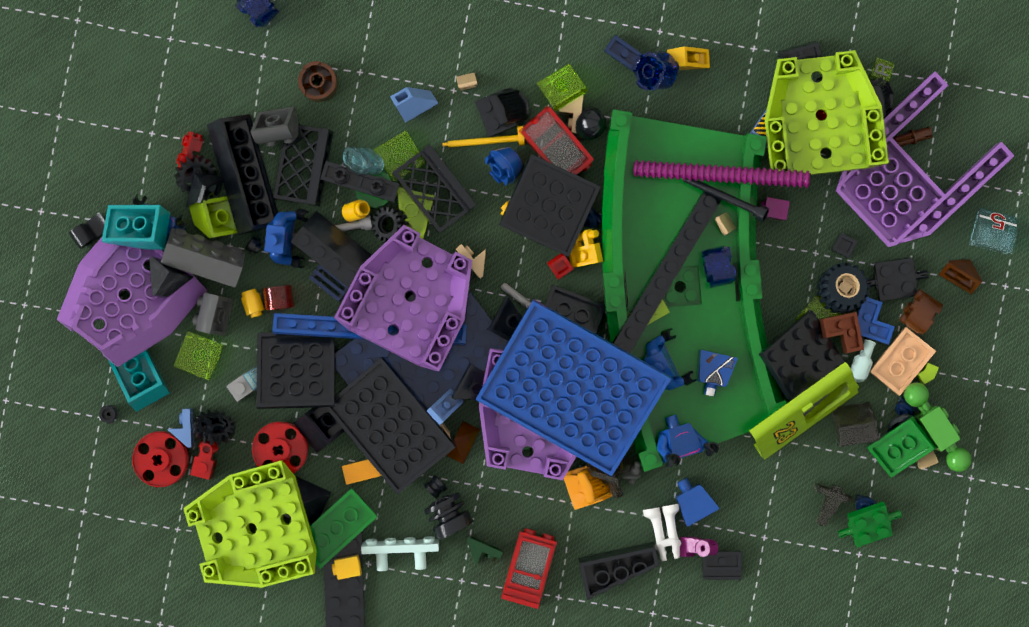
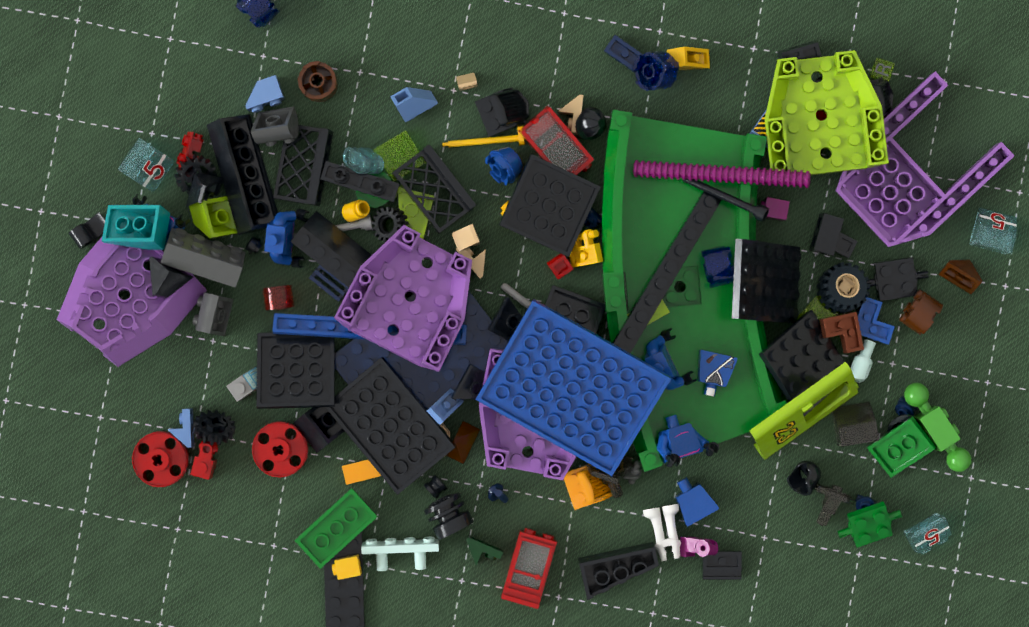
black plate [100,405,119,424] -> none
teal slope [108,350,170,412] -> none
clear neon green plate [174,331,224,381] -> none
lime wedge [183,460,317,588] -> none
yellow brick [241,289,265,318] -> none
black slope [284,476,331,526] -> none
clear neon green plate [537,64,588,111] -> none
tan slope [715,212,736,236] -> none
light nougat plate [870,327,936,396] -> none
reddish brown axle [893,126,933,146] -> none
lime piece [916,363,939,384] -> none
tan slope [916,451,939,469] -> none
none -> clear light blue slope [118,138,175,193]
none -> medium blue slope [245,75,285,113]
none -> tan slope [452,224,480,251]
none -> dark blue plate [488,483,509,503]
none -> black plate [732,239,801,323]
none -> black hair [787,461,821,496]
none -> black hinge [809,213,844,256]
none -> clear light blue slope [903,513,952,554]

